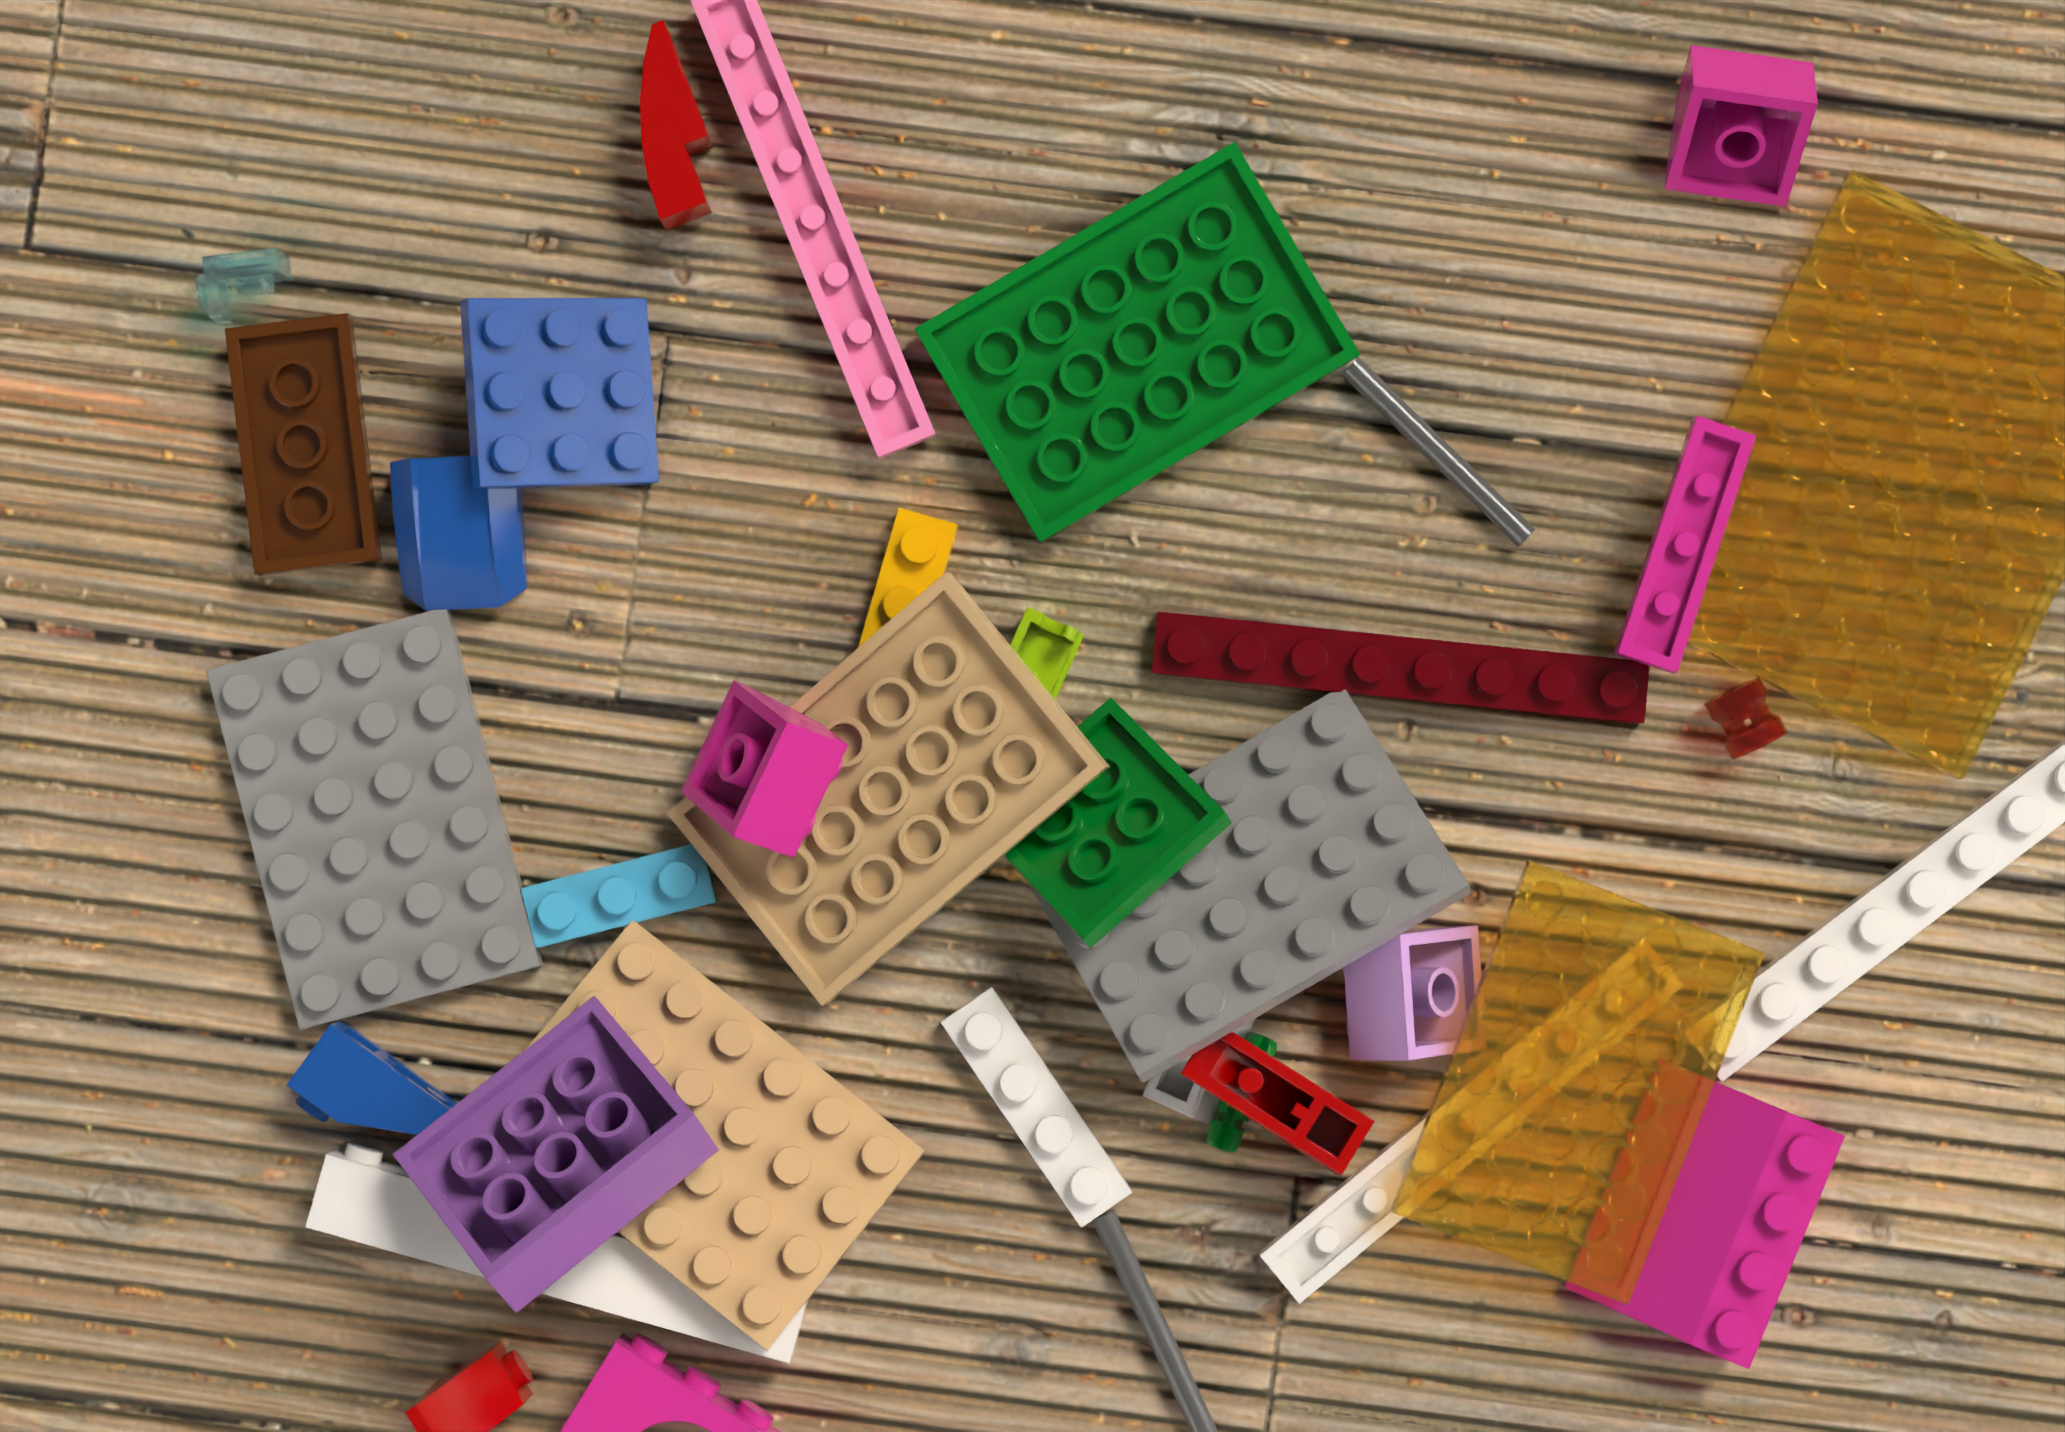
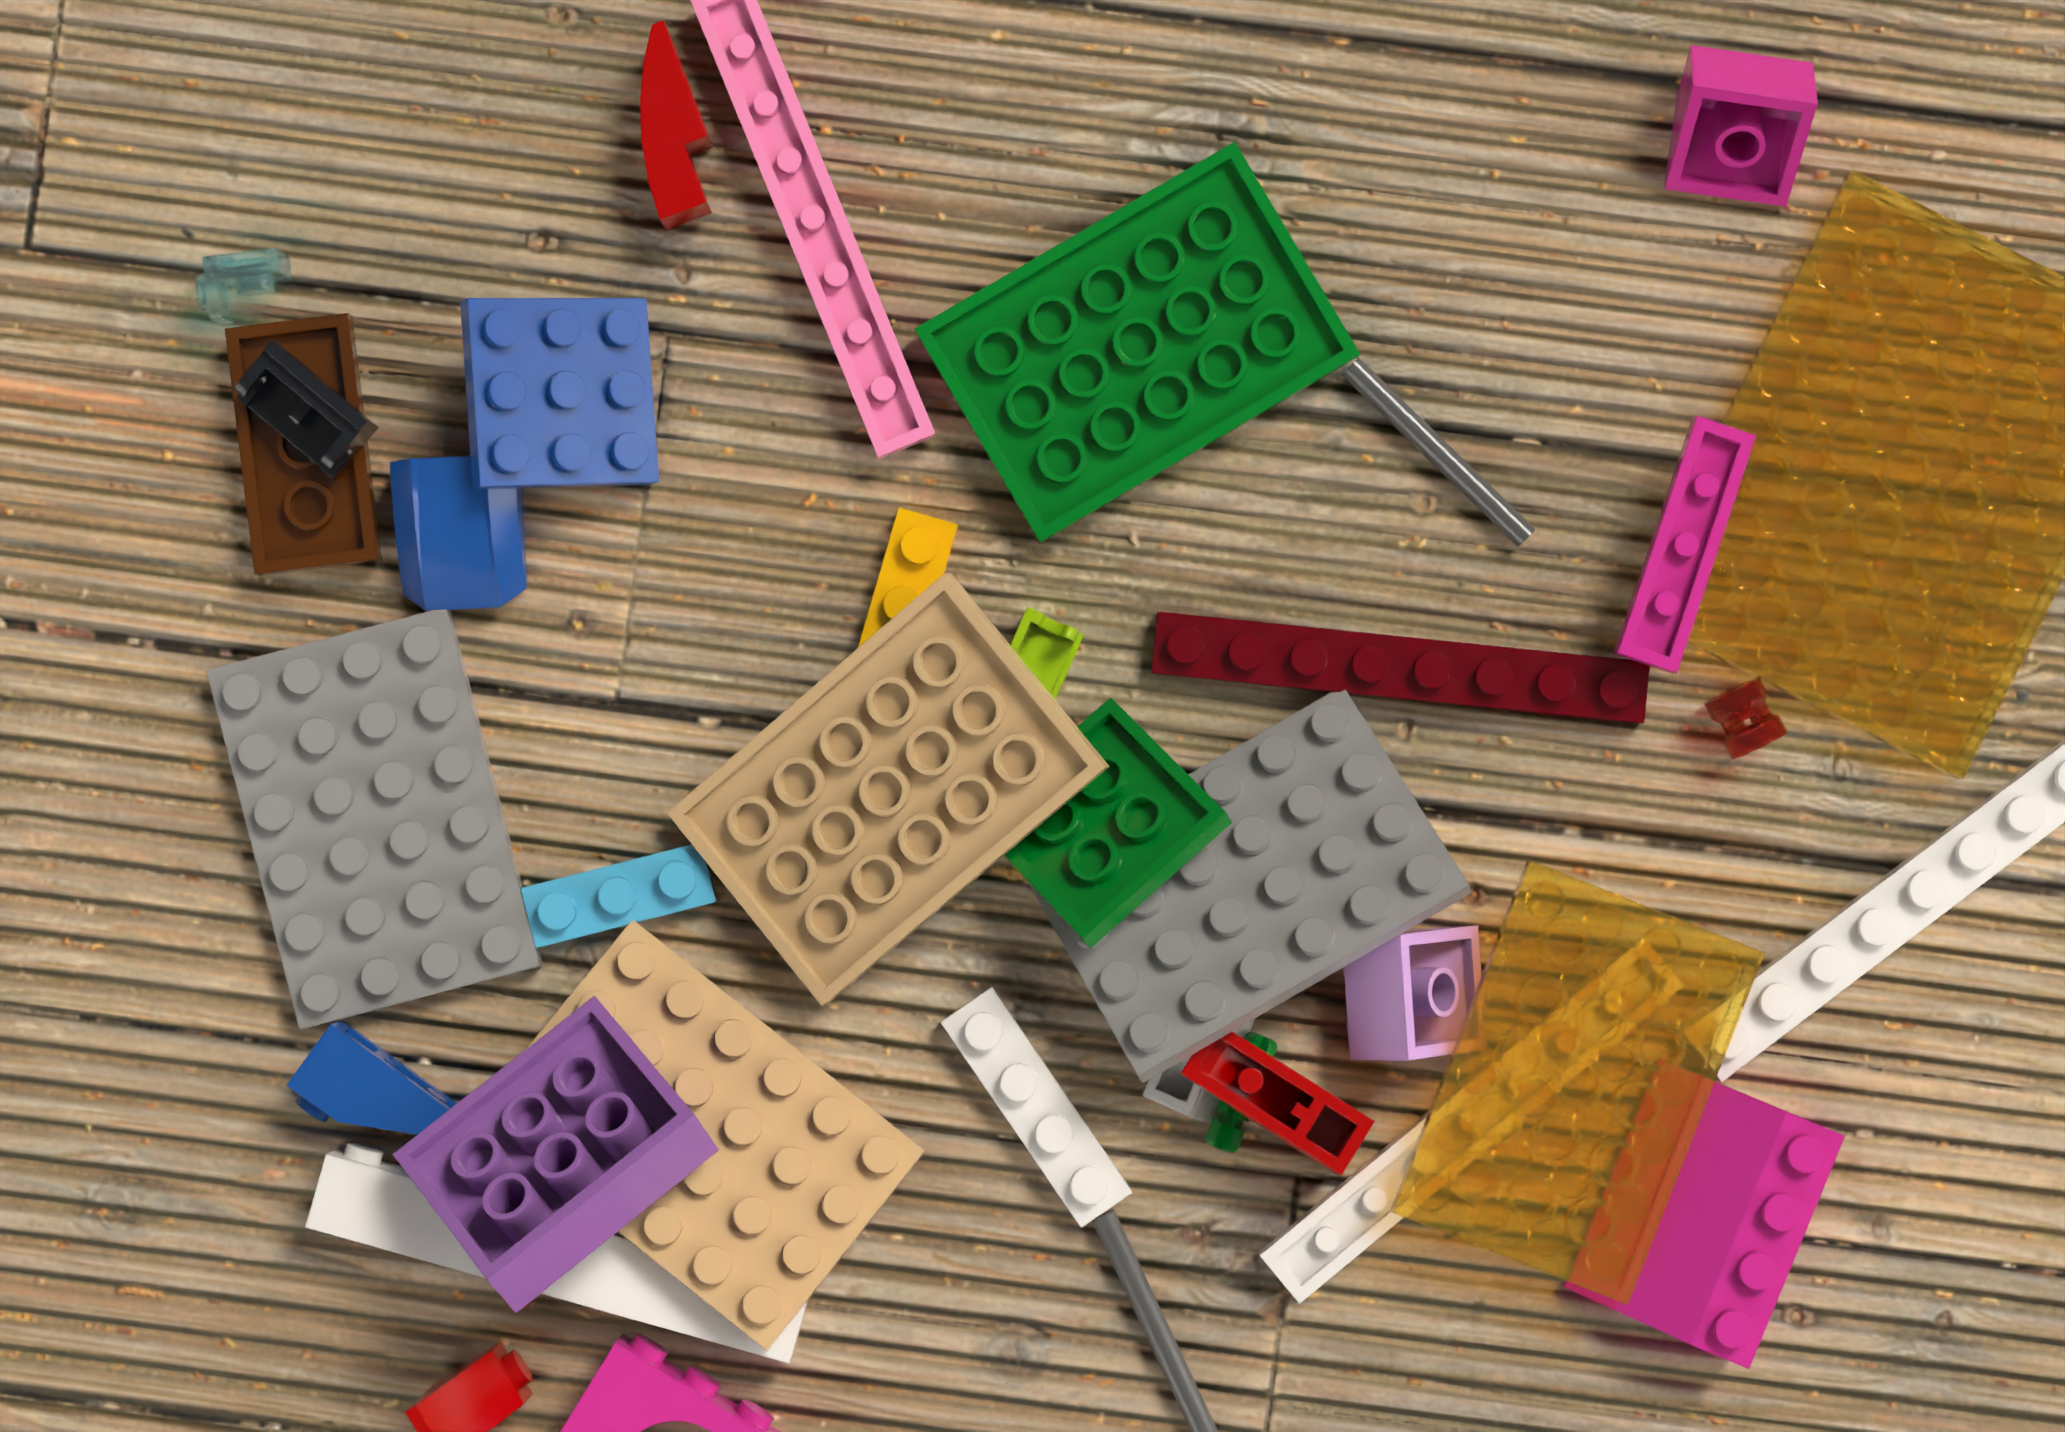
dark pink slope [681,680,848,858] -> none
none -> black hinge [234,340,379,479]

